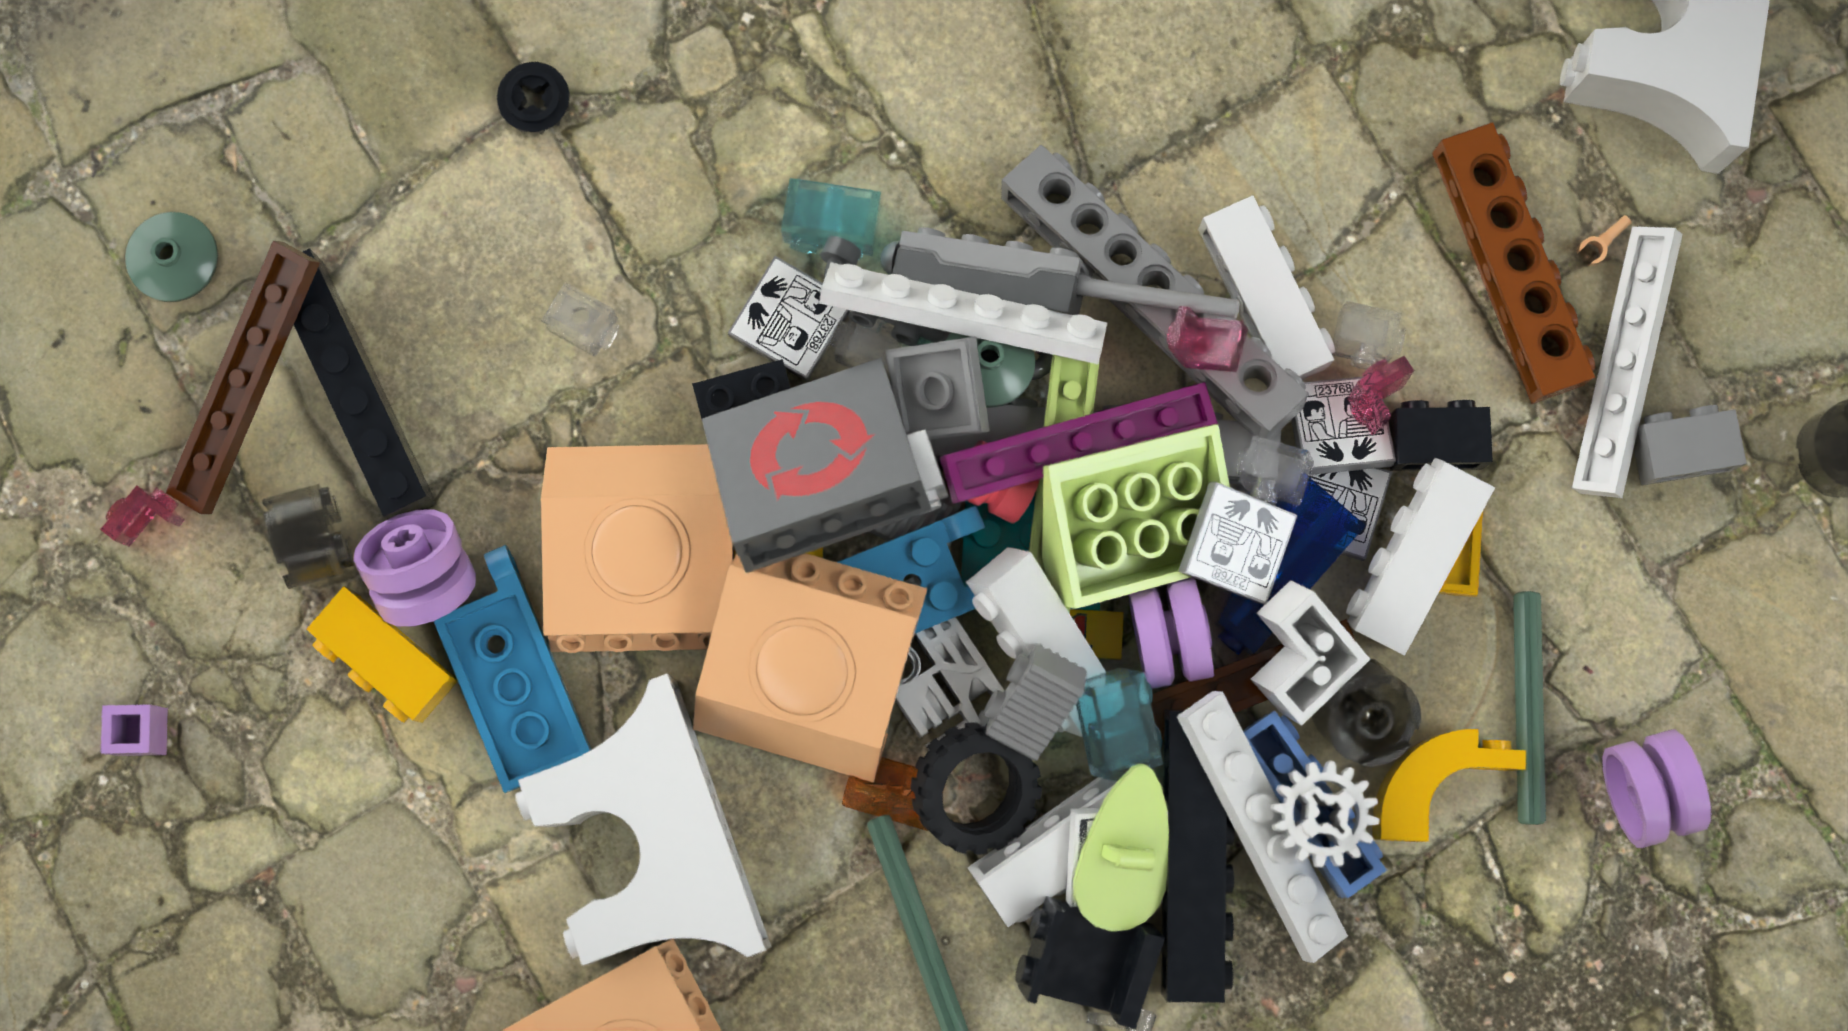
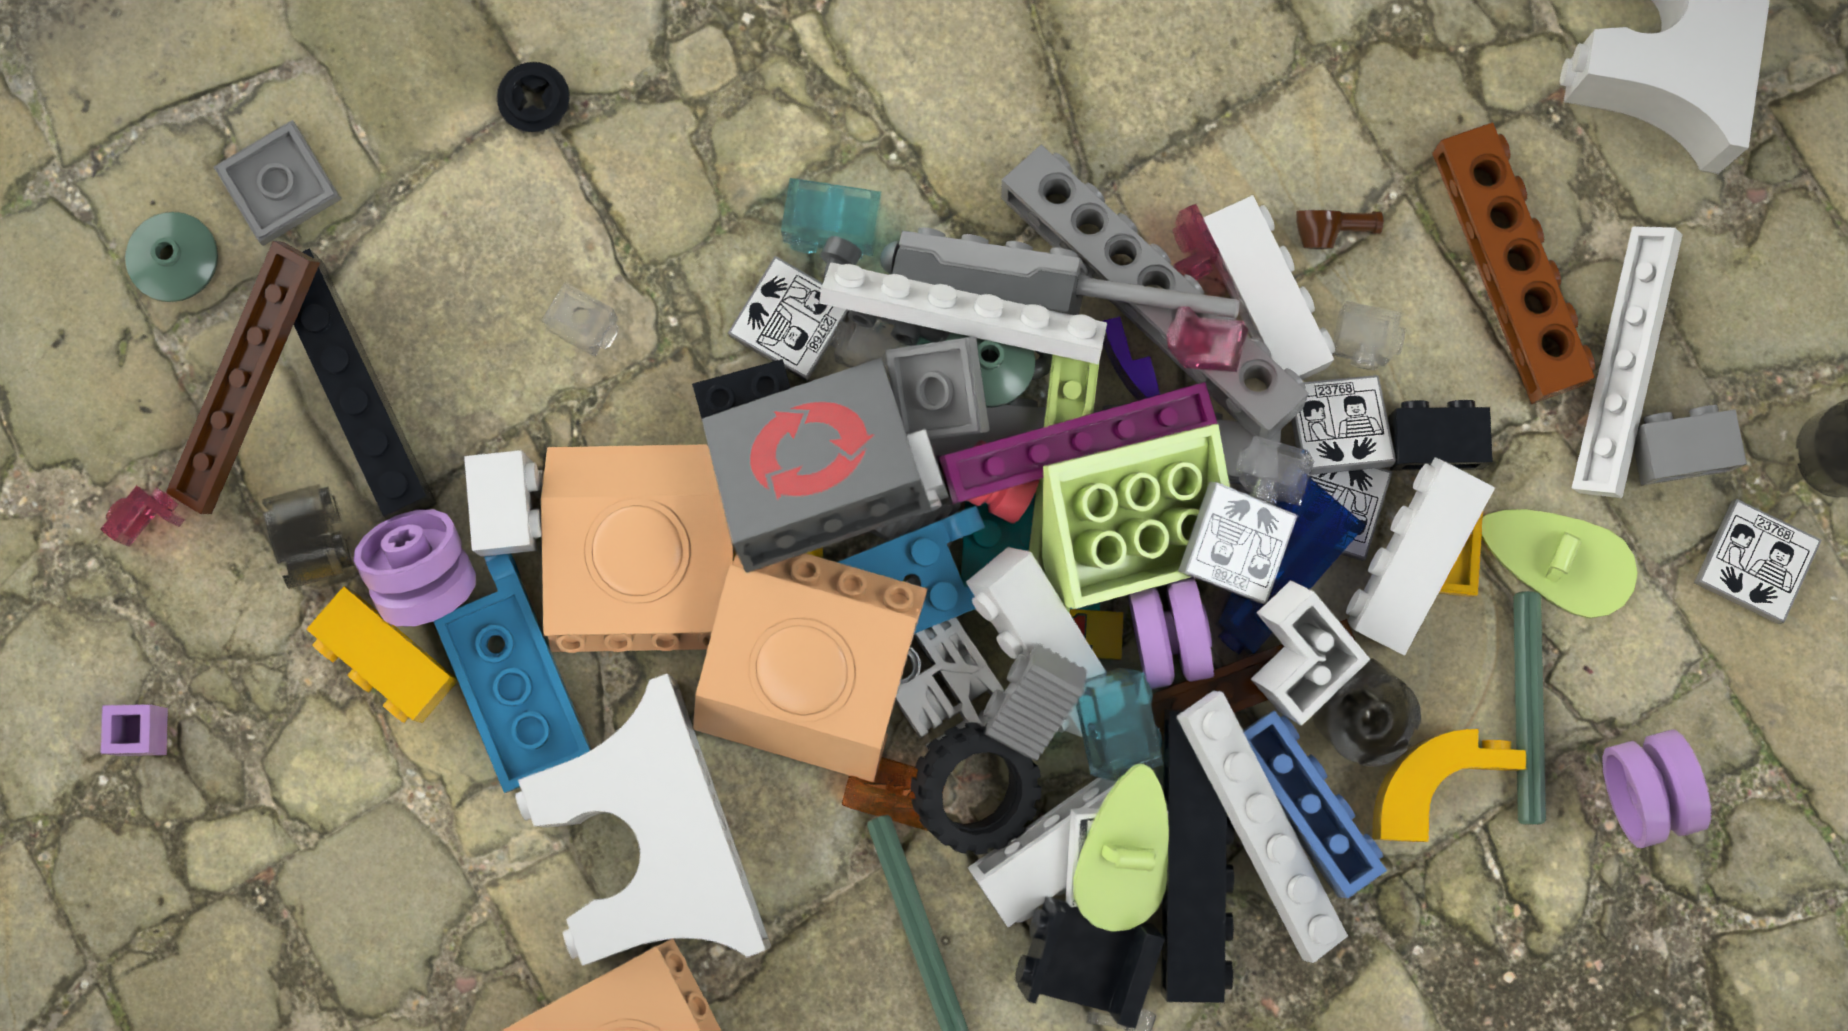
white gear [1270,761,1379,867] -> none
clear pink bracket [1347,356,1415,435] -> none
light nougat hand [1577,215,1632,266] -> none
none -> light grey tile [214,120,341,246]
none -> white brick [464,450,544,557]
none -> dark purple slope [1103,316,1160,401]
none -> clear pink bracket [1173,204,1220,280]
none -> reddish brown bar [1296,210,1383,249]
none -> yellowish green shield [1481,509,1638,618]
none -> tile [1694,499,1822,624]

